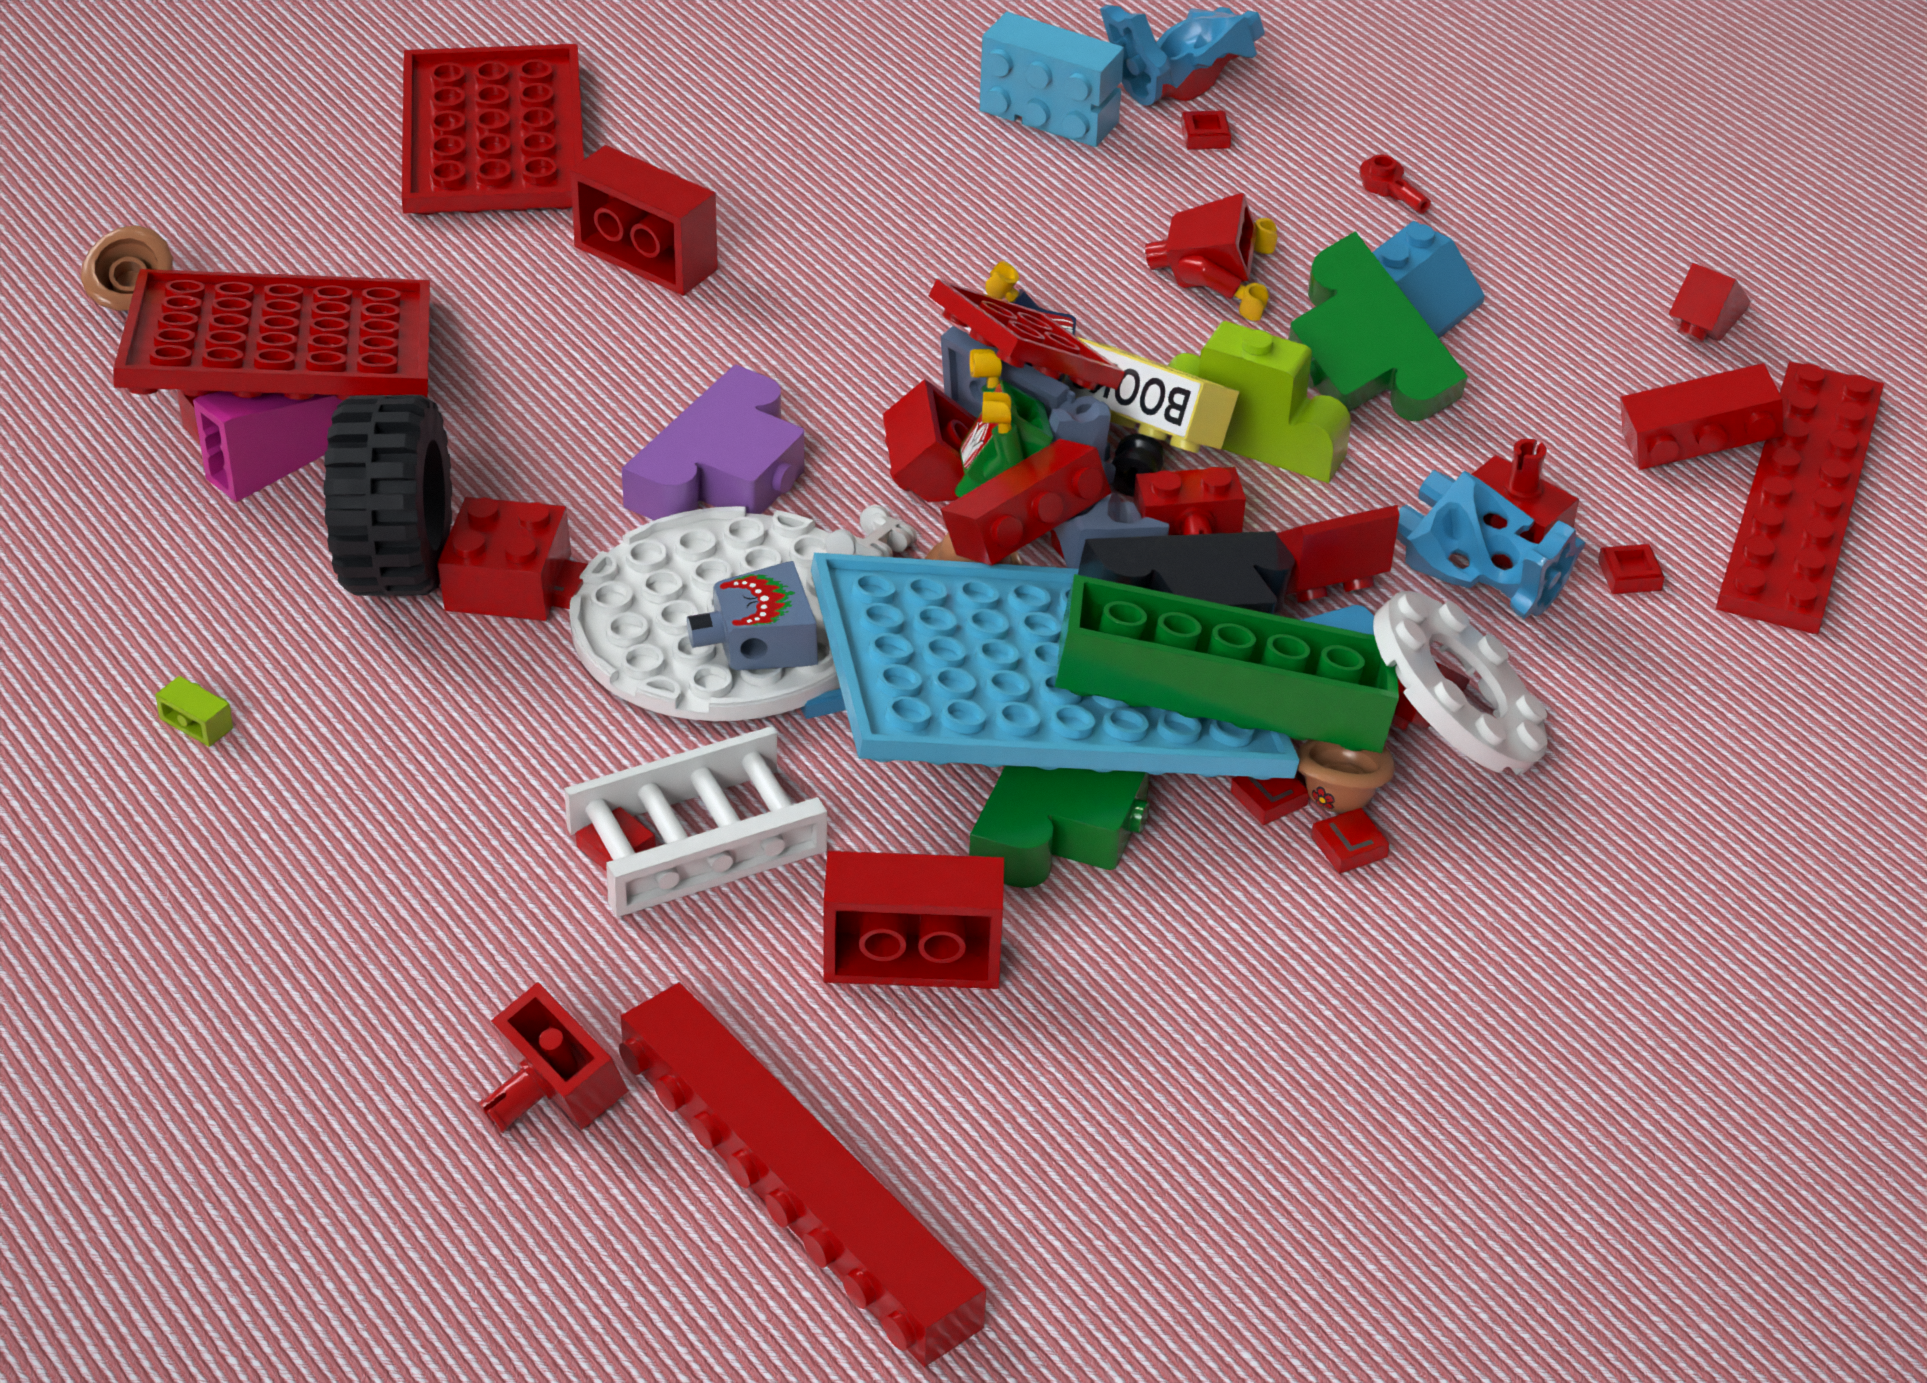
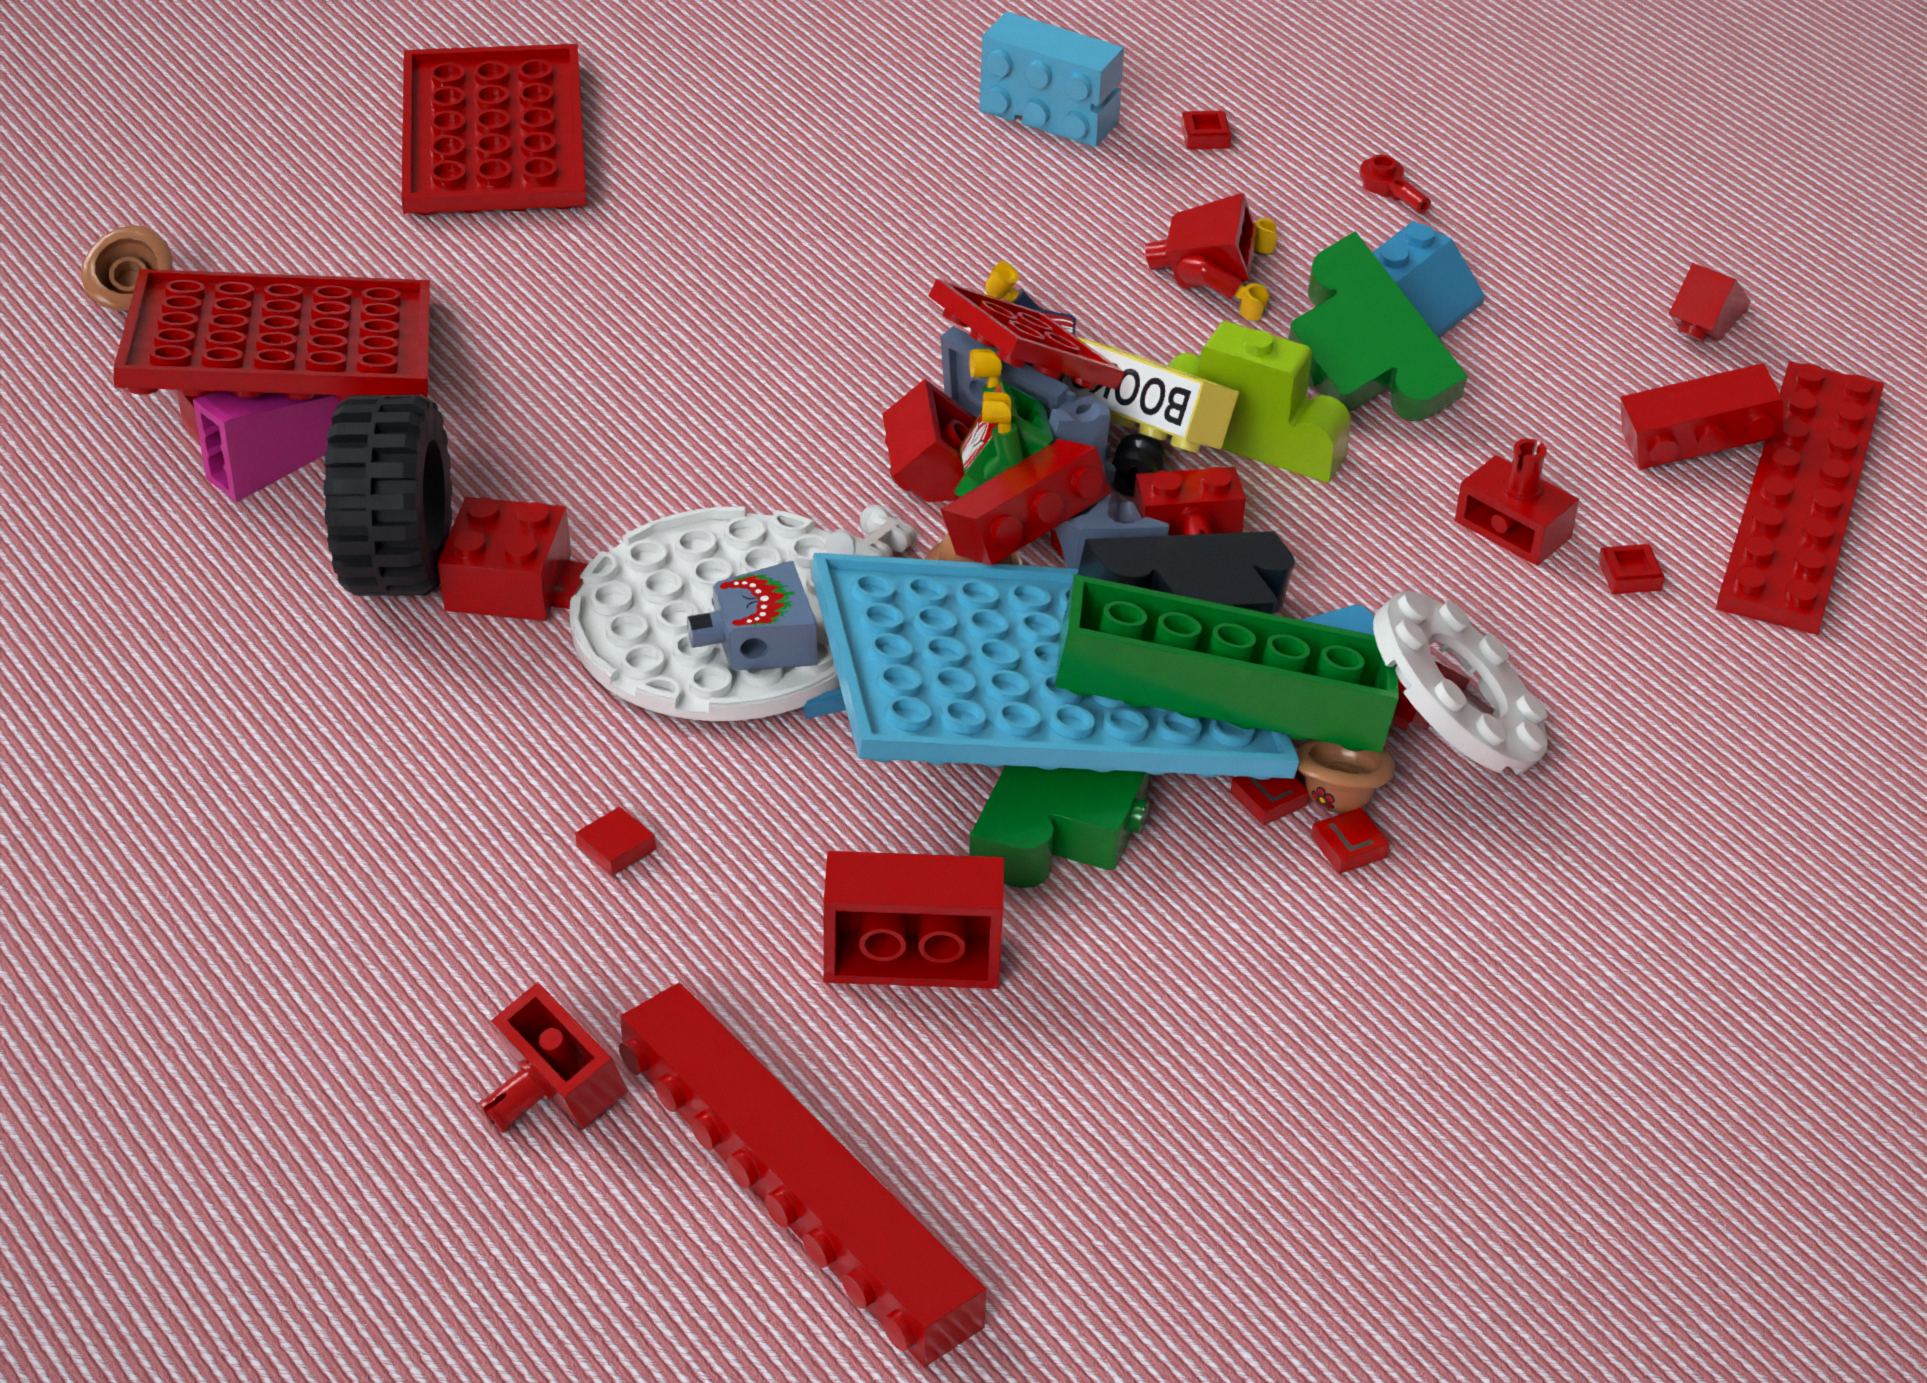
lime piece [155,676,233,747] -> none
white fence [564,726,827,917] -> none
red brick [570,145,718,296] -> none
medium lavender brick [622,364,804,520] -> none
dark azure hips [1100,5,1265,106] -> none
red slope [1276,505,1400,603] -> none
dark azure hips [1396,470,1585,619] -> none

